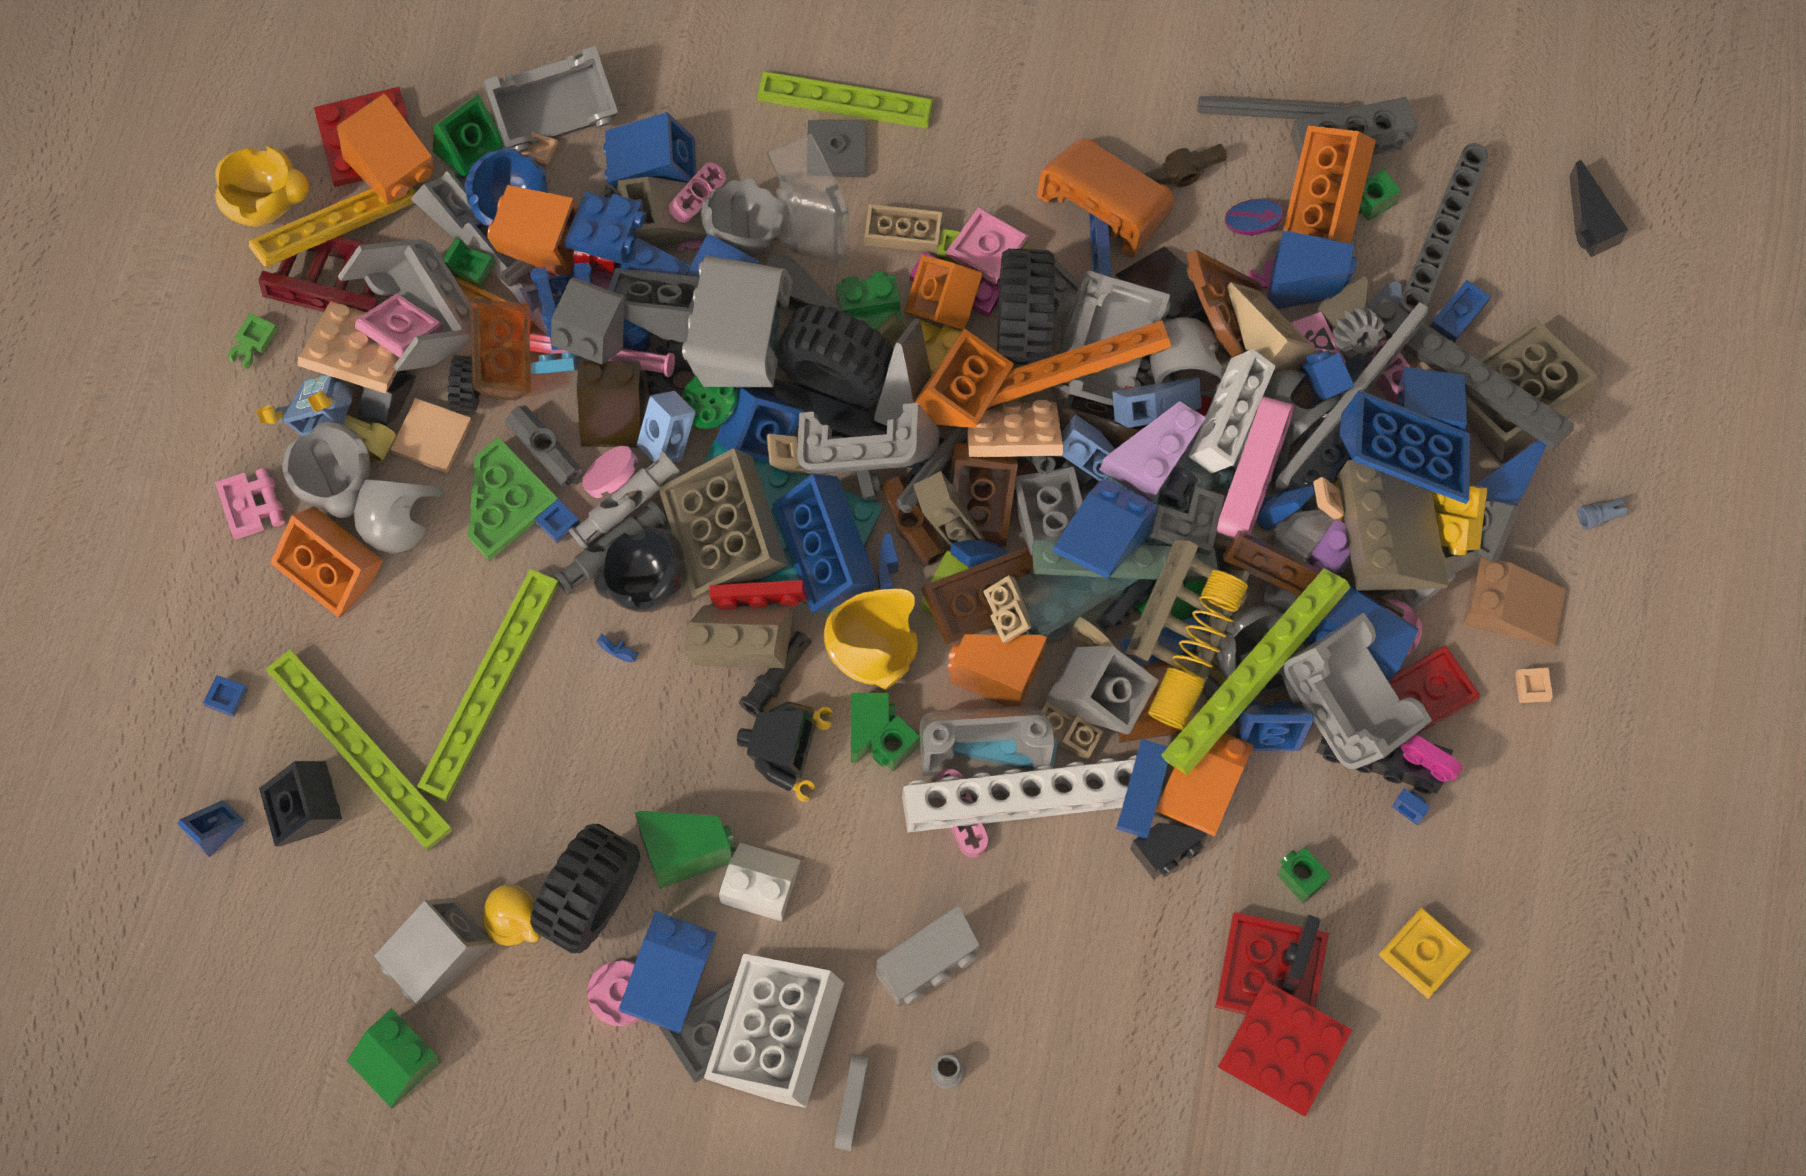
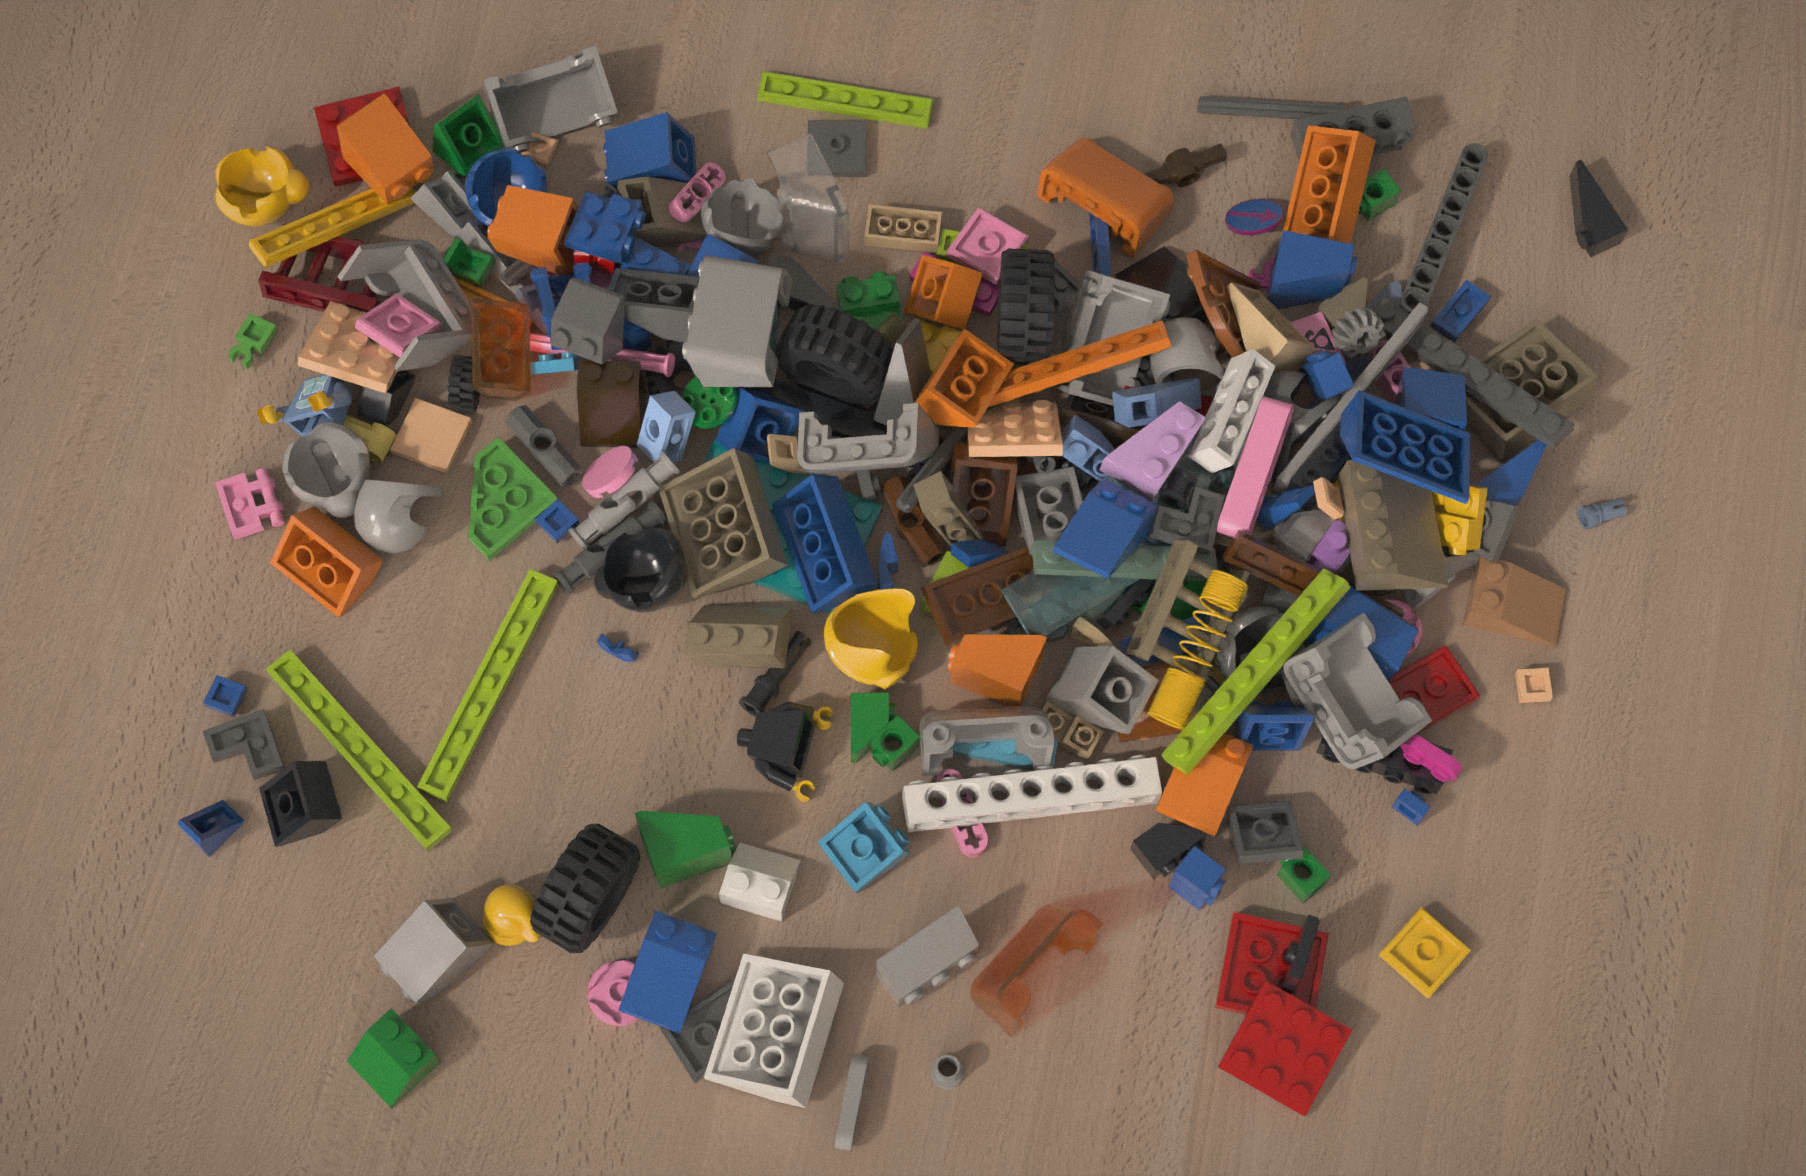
red plate [709,580,808,610] -> none
tan slope [983,575,1031,644] -> none
blue tile [1116,739,1168,839] -> none
none -> dark grey plate [203,709,285,780]
none -> dark azure plate [818,802,911,893]
none -> clear orange windscreen [970,904,1104,1037]
none -> blue brick [1168,846,1226,911]
none -> dark grey plate [1227,801,1303,865]

